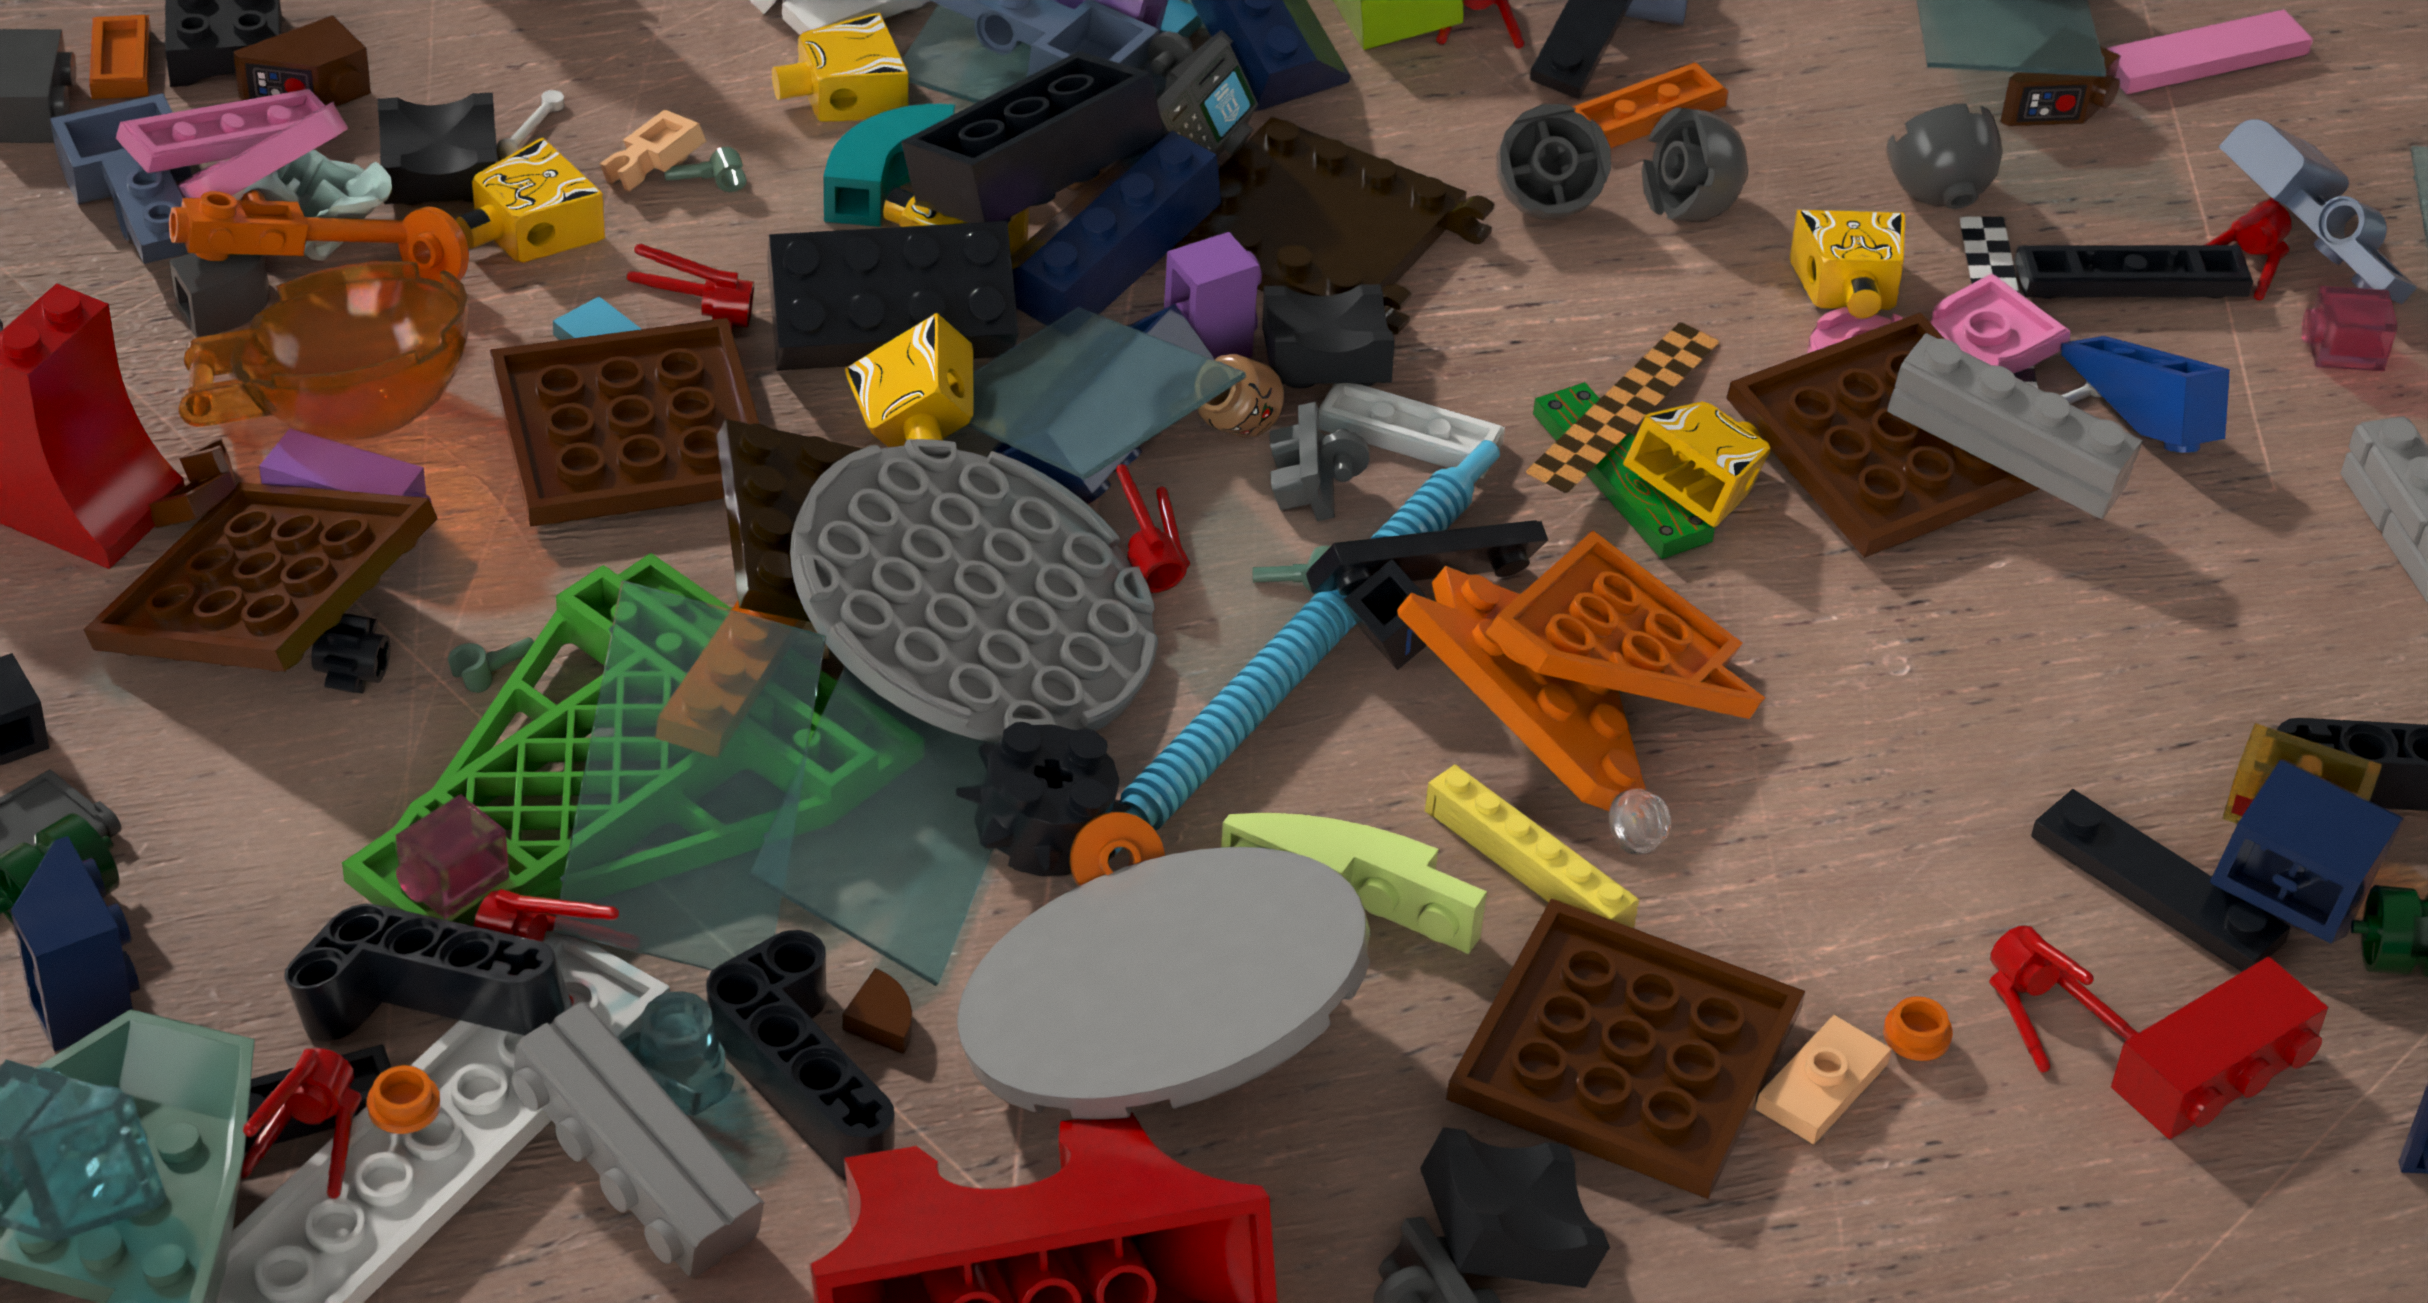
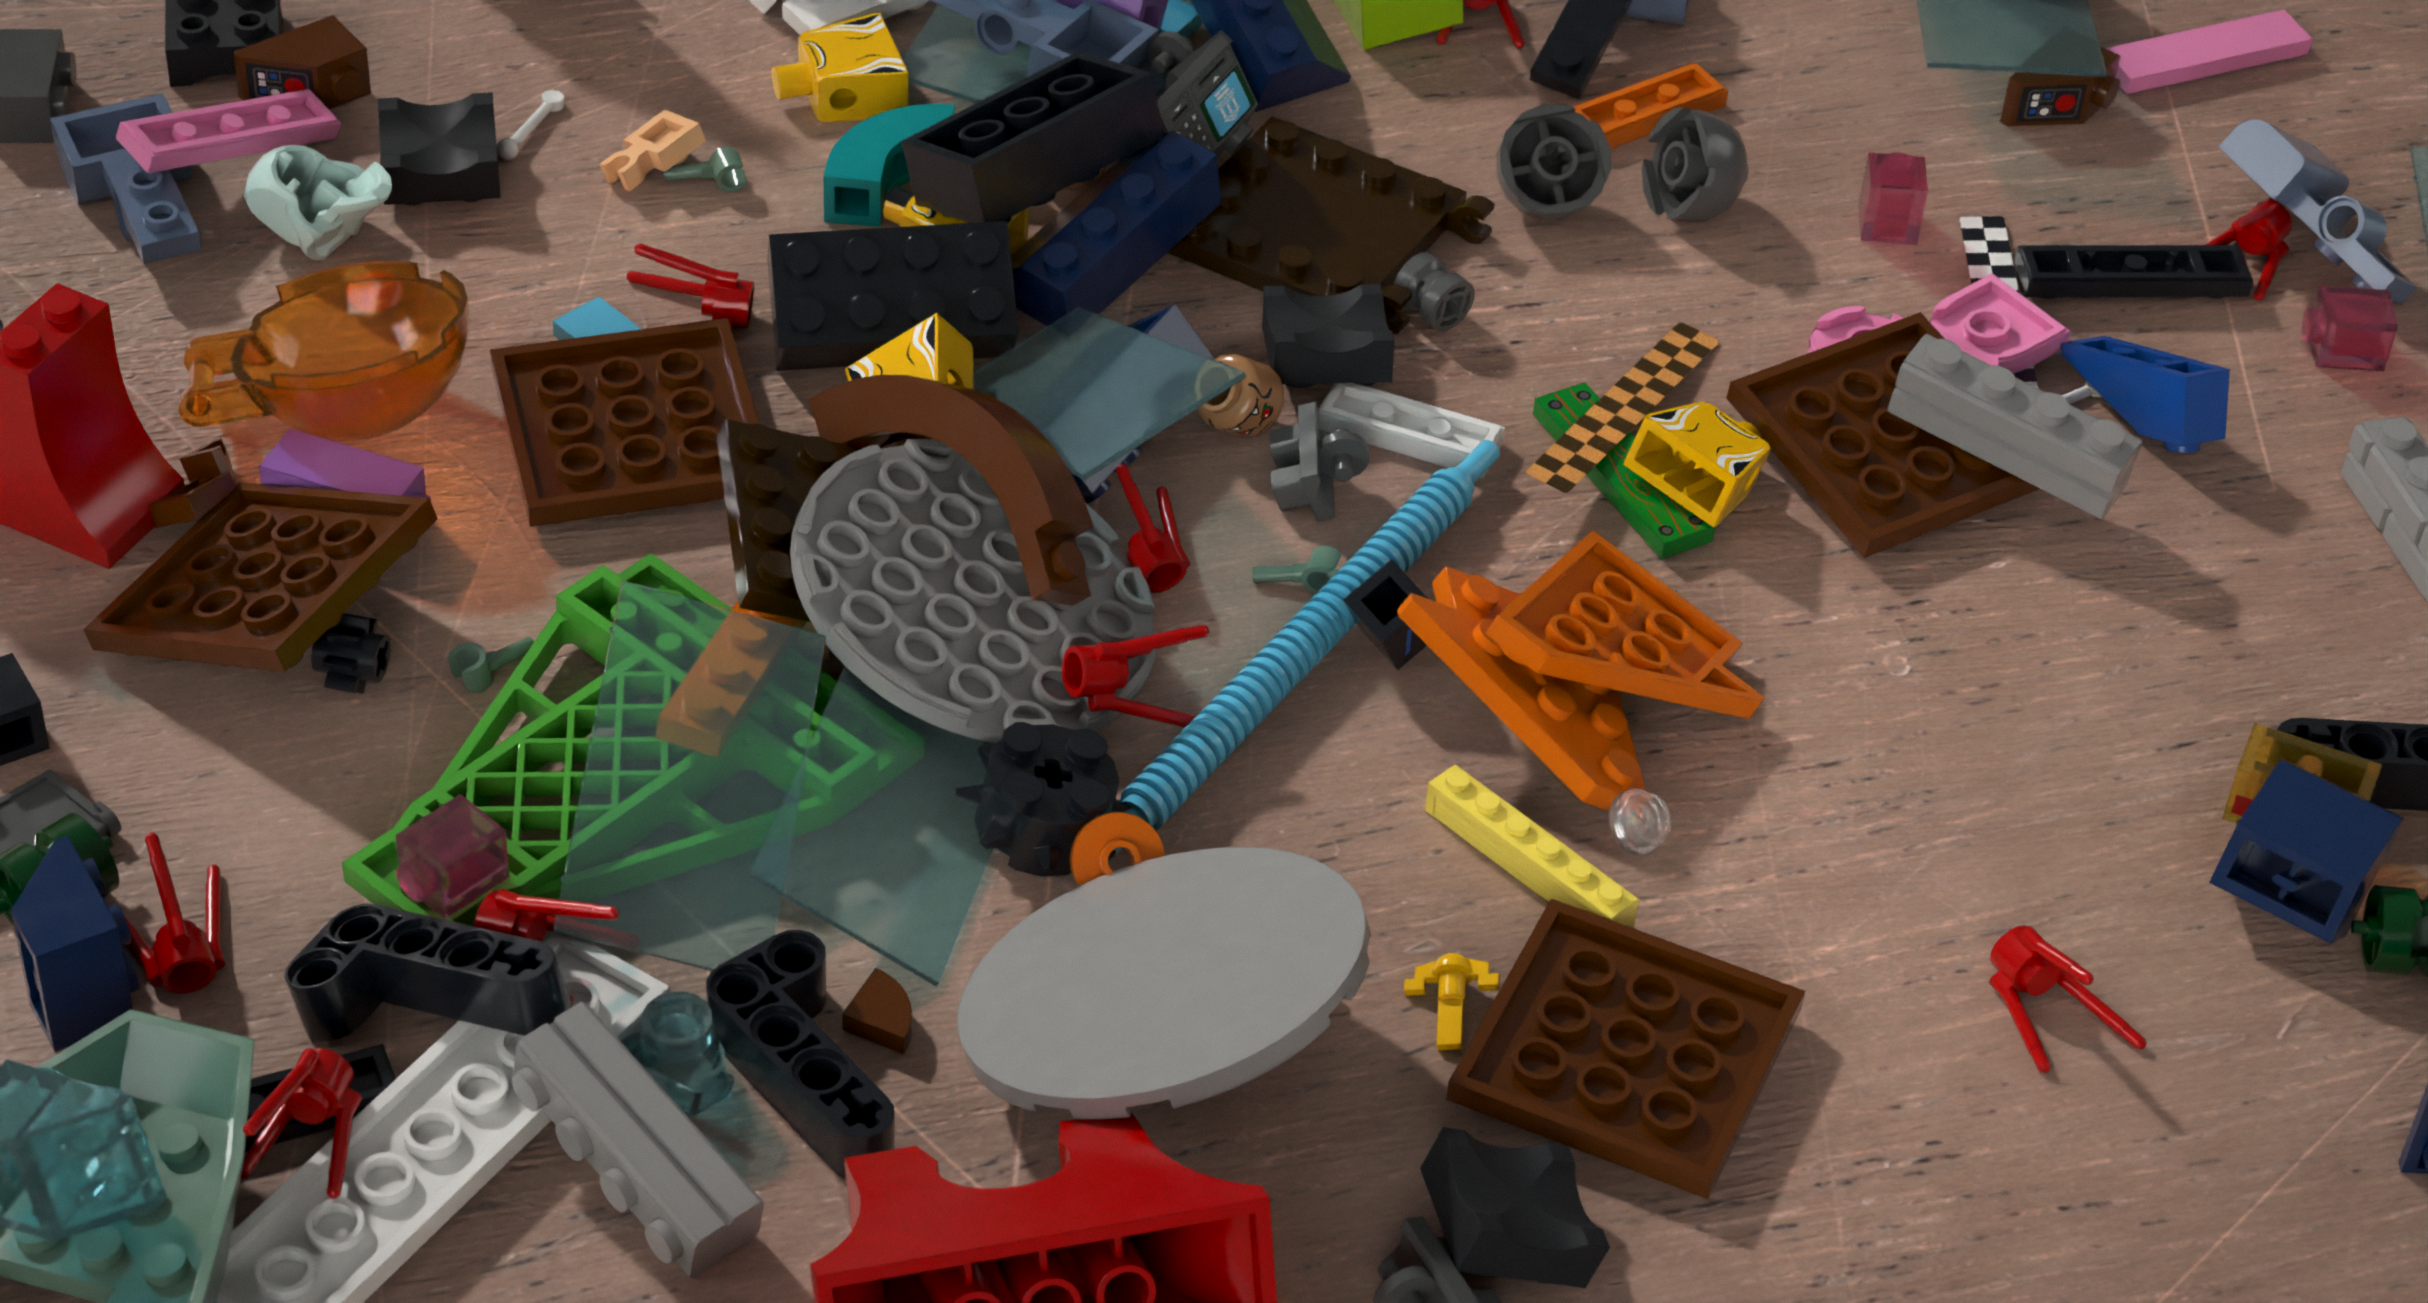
orange tile [89,15,151,100] -> none
orange piece [169,190,469,290] -> none
dark grey brick [169,253,270,340] -> none
bright pink beam [177,103,348,198] -> none
orange plate [367,1065,441,1134] -> none
yellow torso [456,138,605,263] -> none
medium lavender brick [1164,232,1262,359] -> none
yellowish green slope [1221,813,1487,954] -> none
black plate [1305,520,1548,596] -> none
light nougat plate [1756,1015,1892,1145] -> none
yellow torso [1789,210,1905,319] -> none
orange plate [1883,996,1953,1061] -> none
dark grey cylinder [1886,104,2003,209] -> none
black plate [2031,789,2291,972] -> none
red brick [2111,956,2329,1140] -> none
none -> red plant [124,833,226,994]
none -> reddish brown arch [810,375,1093,606]
none -> red plant [1062,625,1209,728]
none -> dark grey wheel [1394,252,1475,331]
none -> yellow piece [1404,953,1500,1051]
none -> clear pink brick [1858,152,1928,245]

